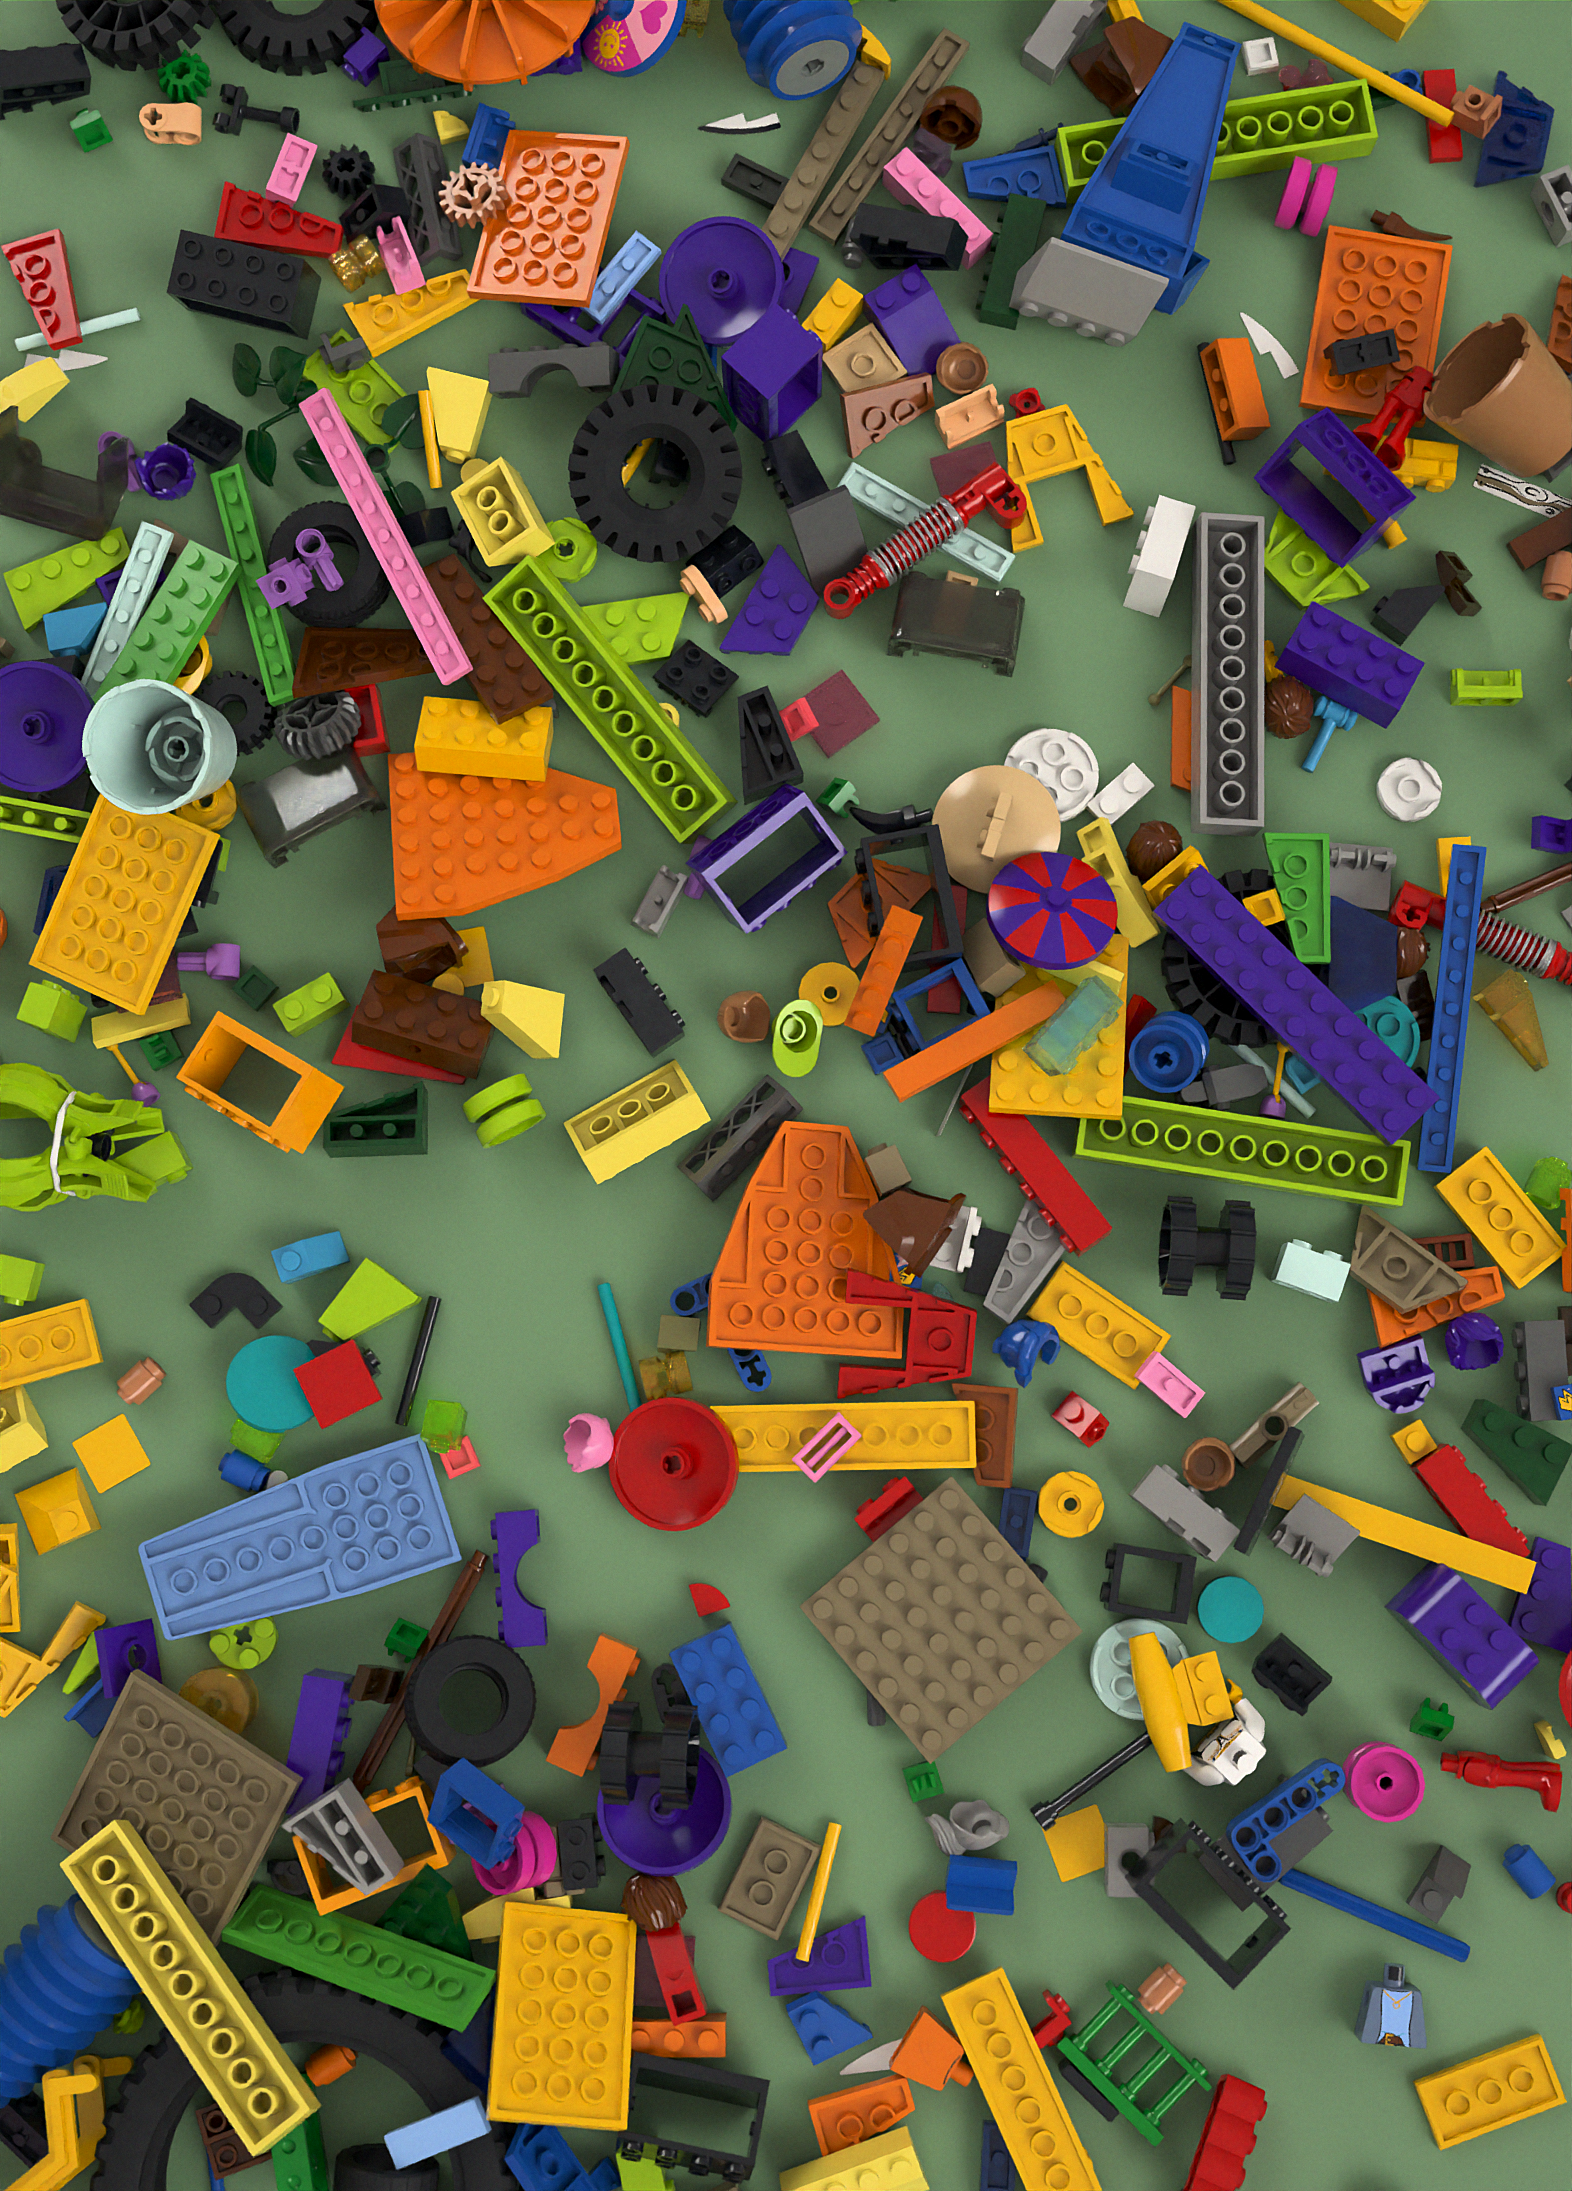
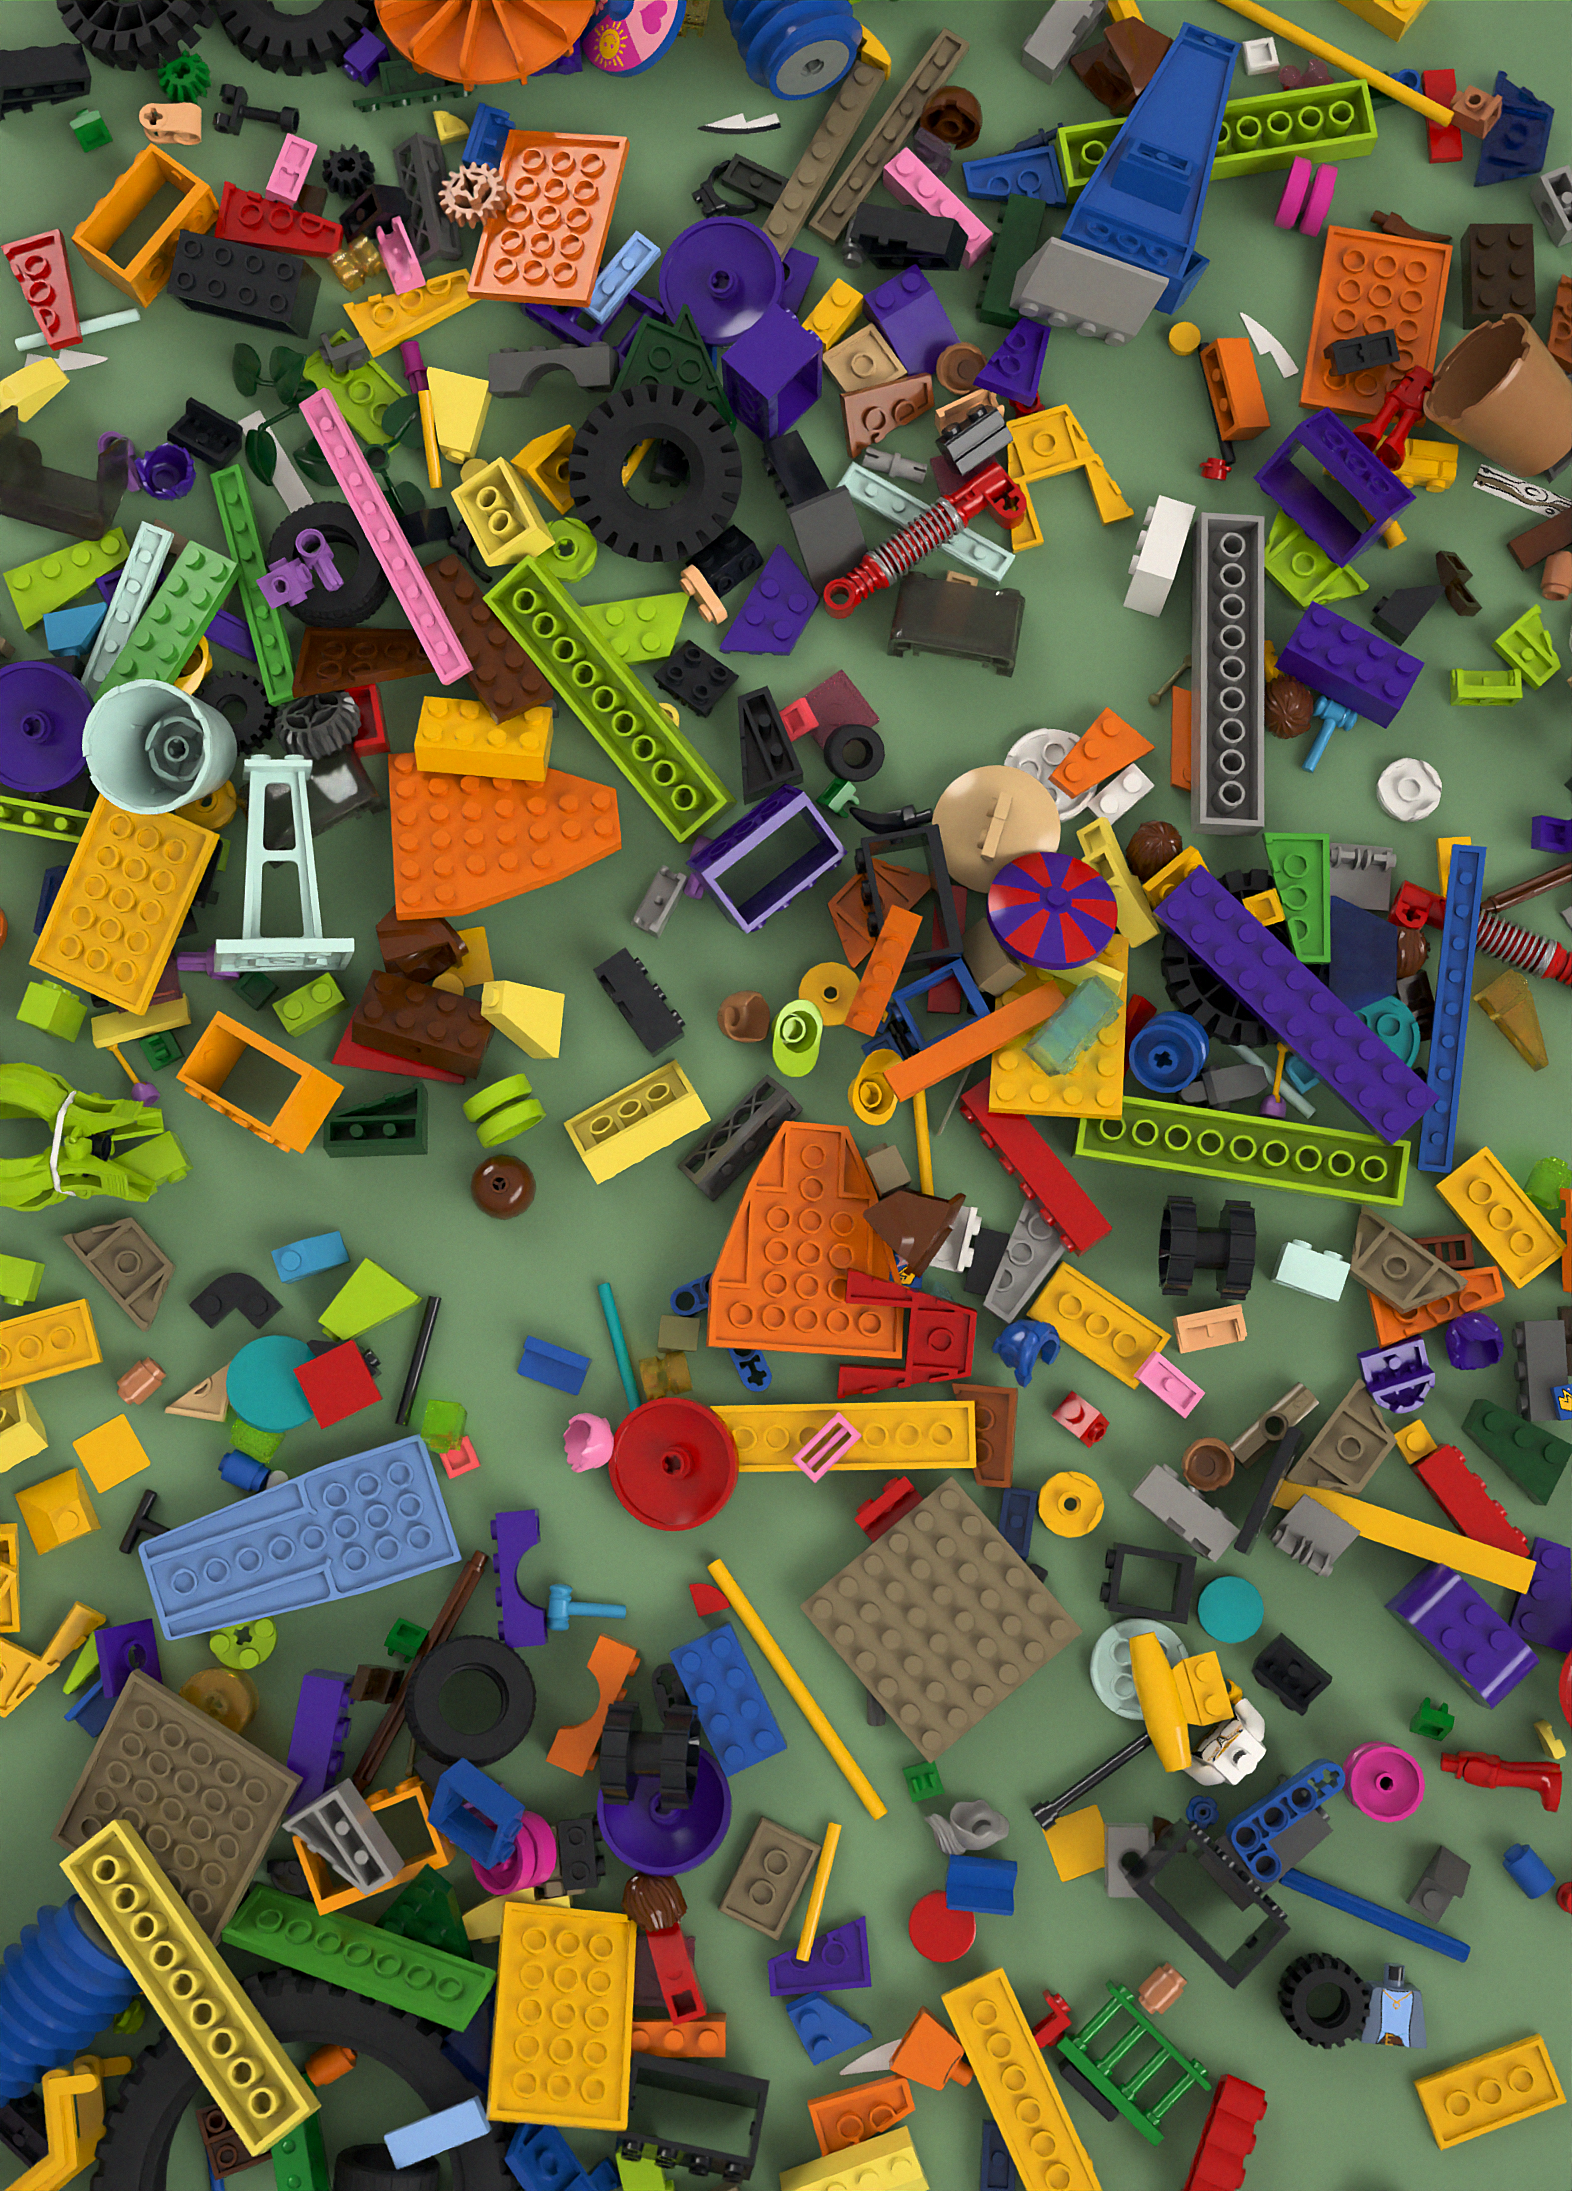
none -> dark tan wing [62,1217,176,1332]
none -> light orange hose [71,143,220,309]
none -> black piece [119,1489,170,1554]
none -> tan tile [165,1361,232,1422]
none -> dark purple tile [204,608,258,664]
none -> light aqua piece [214,754,354,972]
none -> white sticker [238,410,314,513]
none -> dark brown tile [297,184,328,218]
none -> magenta axle [399,341,429,394]
none -> reddish brown cylinder [470,1154,536,1220]
none -> yellow slope [510,424,577,516]
none -> blue panel [517,1335,592,1395]
none -> dark azure piece [546,1584,626,1631]
none -> black helmet [692,160,758,219]
none -> yellow piece [706,1558,888,1821]
none -> black tyre [823,724,885,782]
none -> yellow piece [847,1048,903,1126]
none -> light grey pin [862,446,928,484]
none -> yellow piece [913,1090,934,1196]
none -> brick [935,404,1013,476]
none -> dark purple wing [972,317,1051,407]
none -> orange wing [1048,707,1156,799]
none -> yellow tile [1168,322,1201,356]
none -> light nougat hinge [1172,1304,1247,1354]
none -> blue plate [1186,1795,1219,1829]
none -> red plate [1199,458,1232,481]
none -> black tyre [1278,1953,1370,2049]
none -> dark tan wing [1285,1378,1397,1496]
none -> dark brown brick [1460,224,1536,330]
none -> lime wing [1491,603,1561,691]

